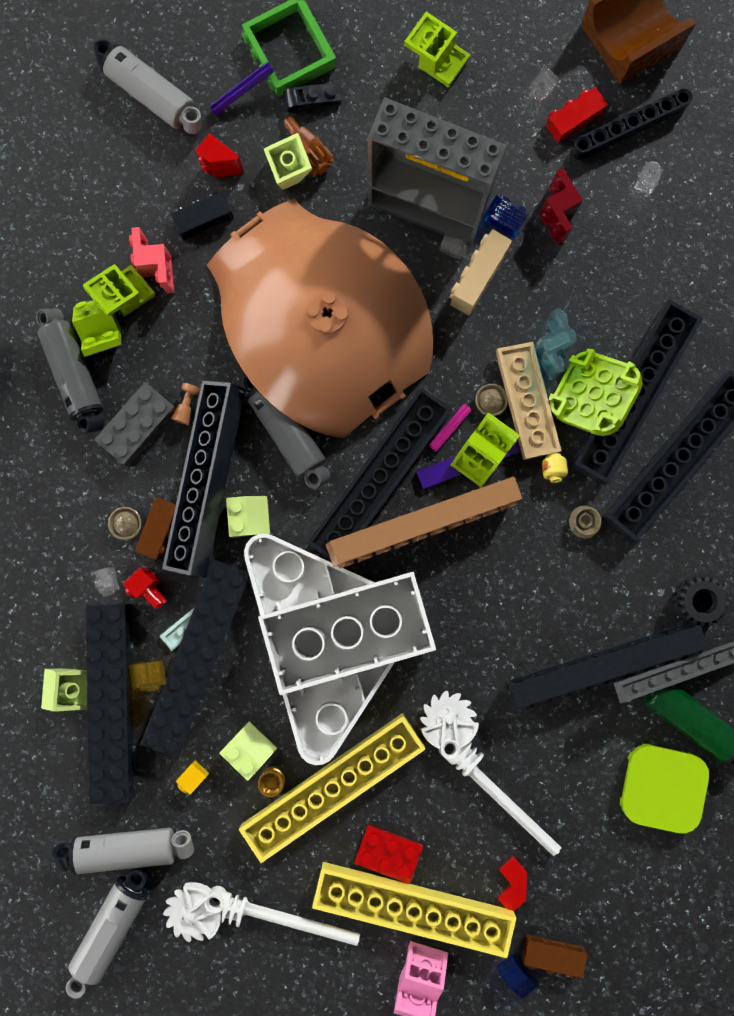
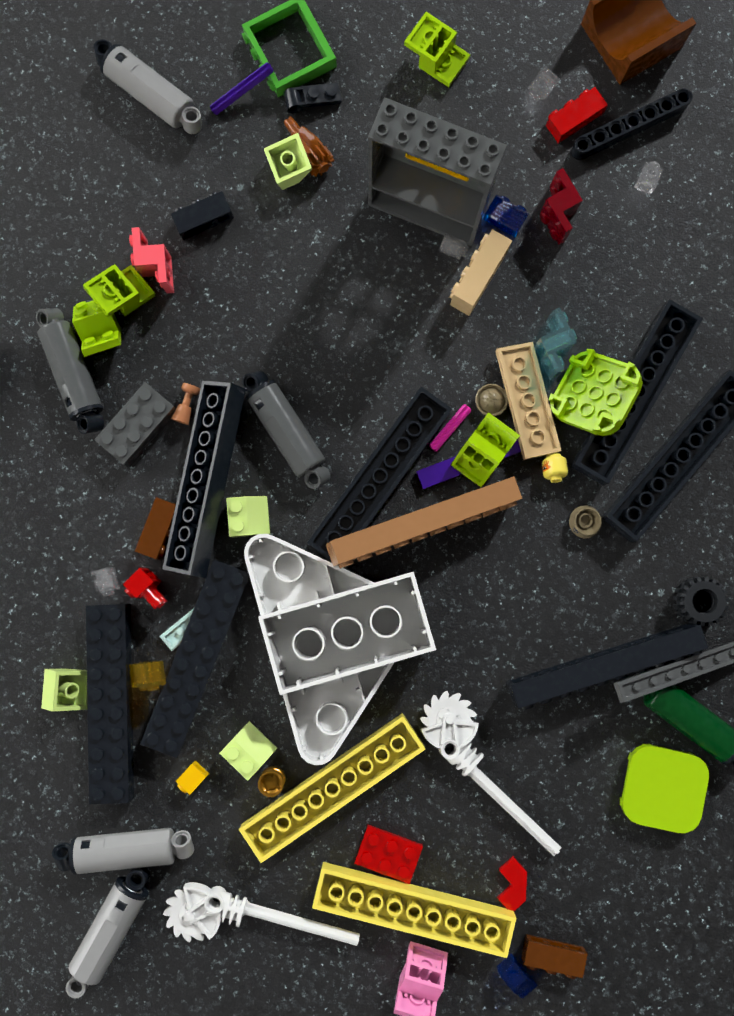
dark tan hat [108,507,142,540] -> none
red slope [195,133,244,178] -> none
nougat panel [207,199,433,438] -> none

